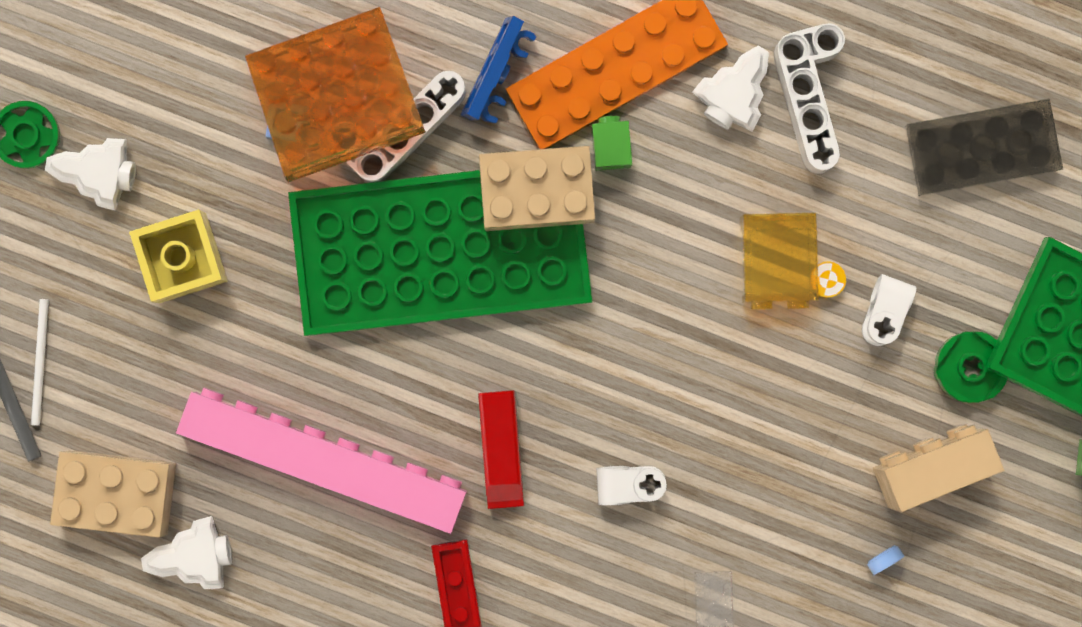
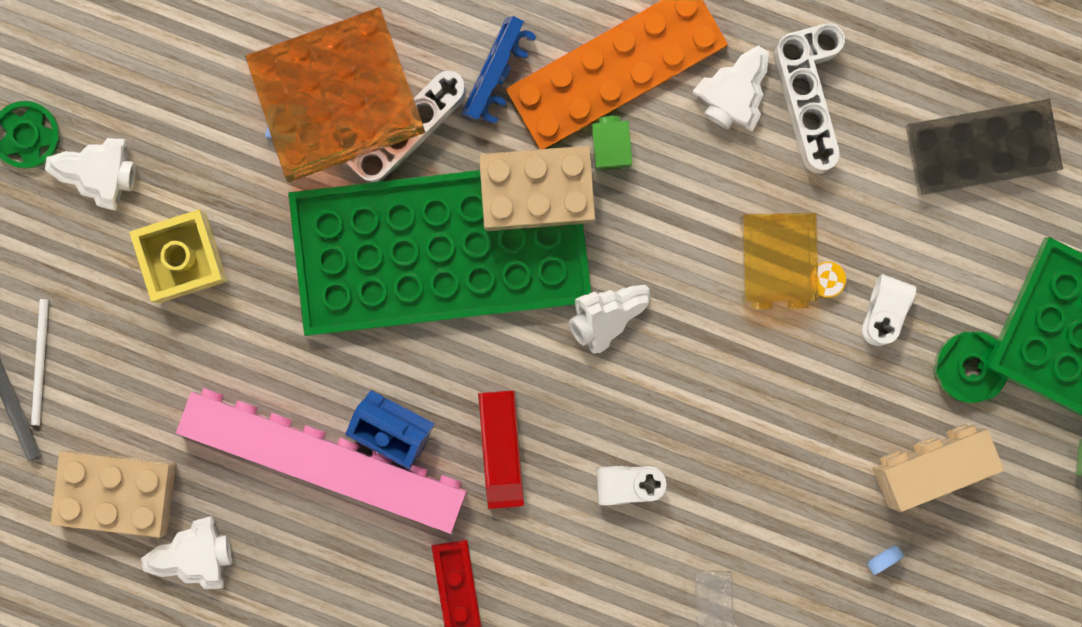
none -> blue brick [345,390,435,469]
none -> white rock [569,285,651,354]

